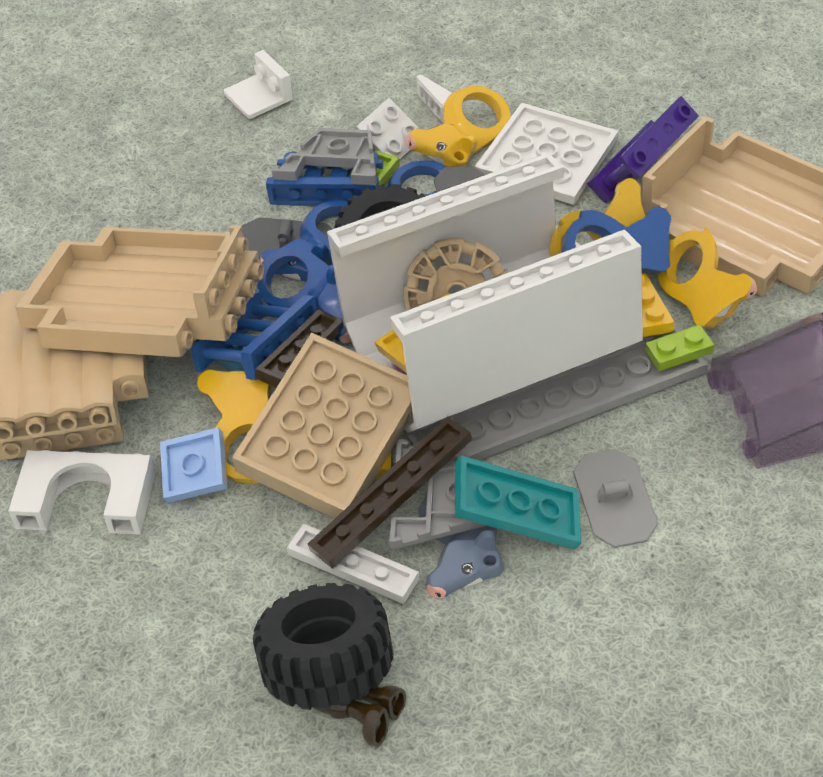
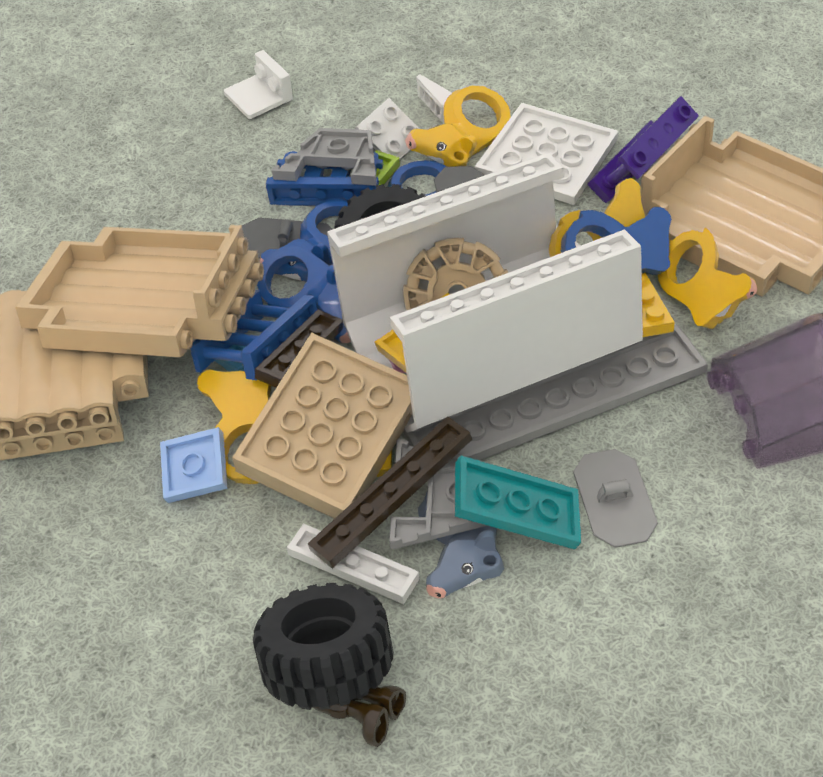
white arch [8,450,156,535] -> none
lime plate [645,324,715,371] -> none

